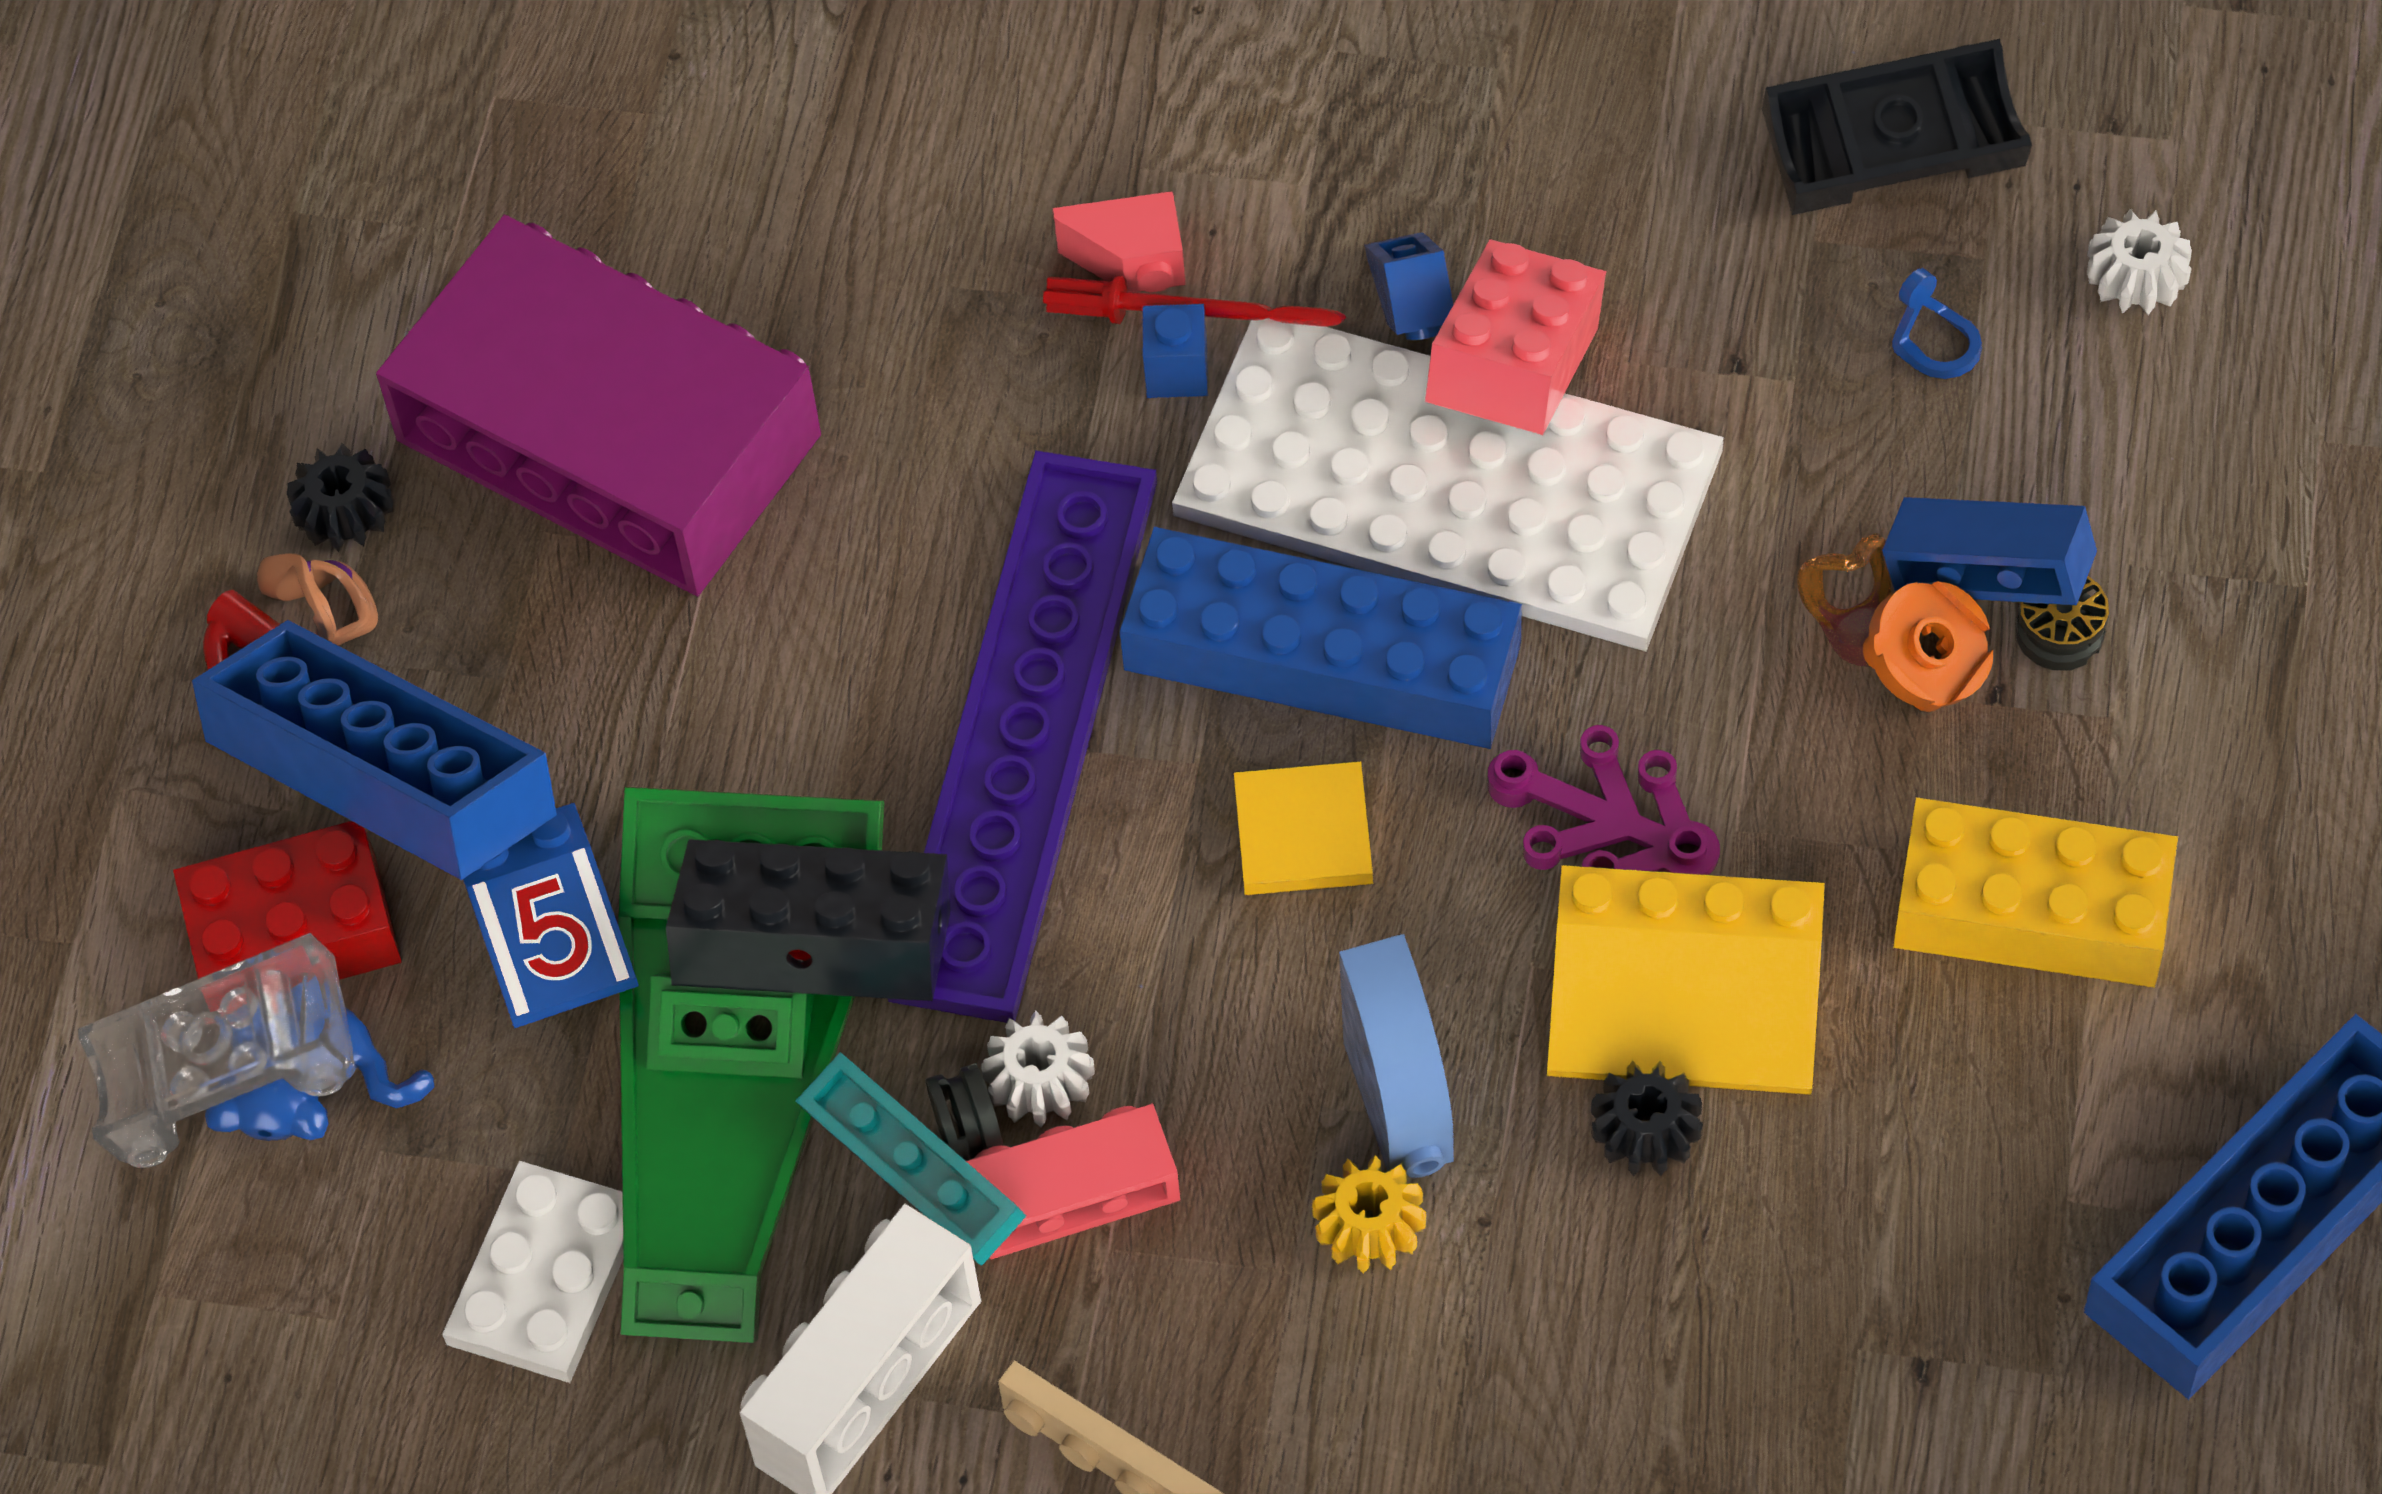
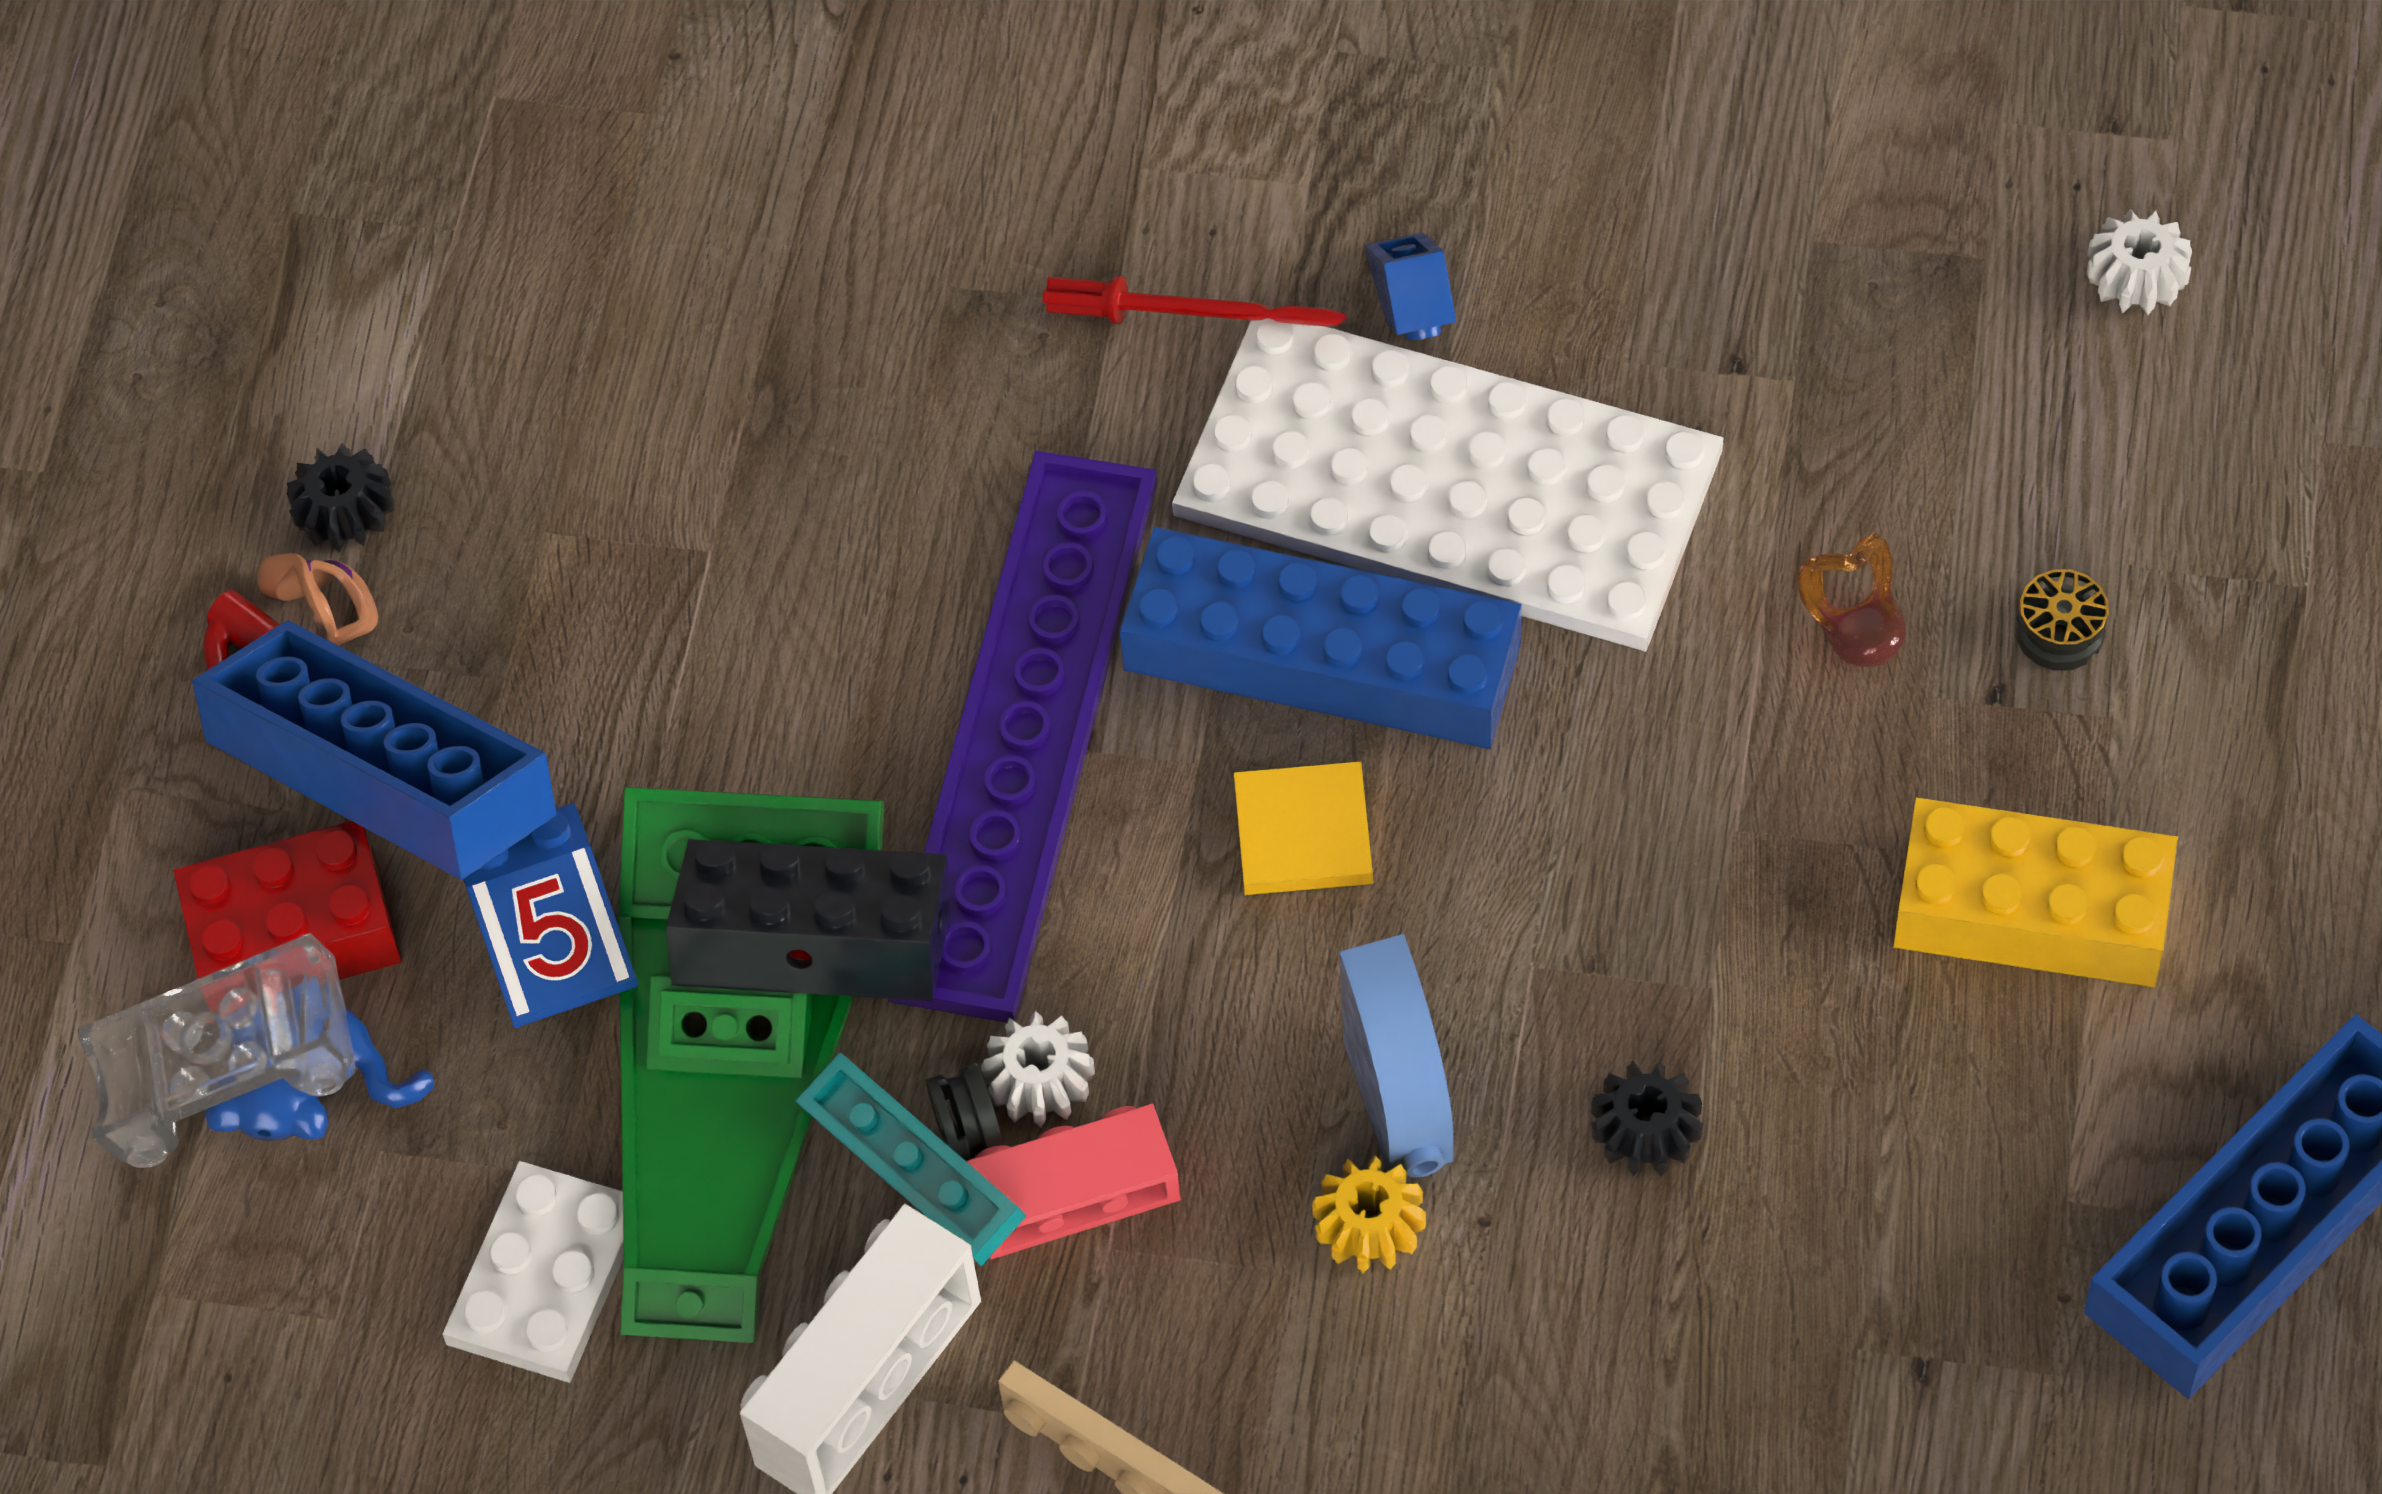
magenta brick [376,214,821,597] -> none
coral slope [1053,191,1185,293] -> none
blue brick [1143,304,1208,398] -> none
coral brick [1425,239,1606,435] -> none
magenta plant [1488,725,1720,875] -> none
yellow slope [1547,865,1825,1095] -> none
black piece [1762,39,2032,215] -> none
orange plate [1863,581,1993,712] -> none
blue brick [1882,497,2097,605] -> none
blue piece [1892,268,1982,379] -> none

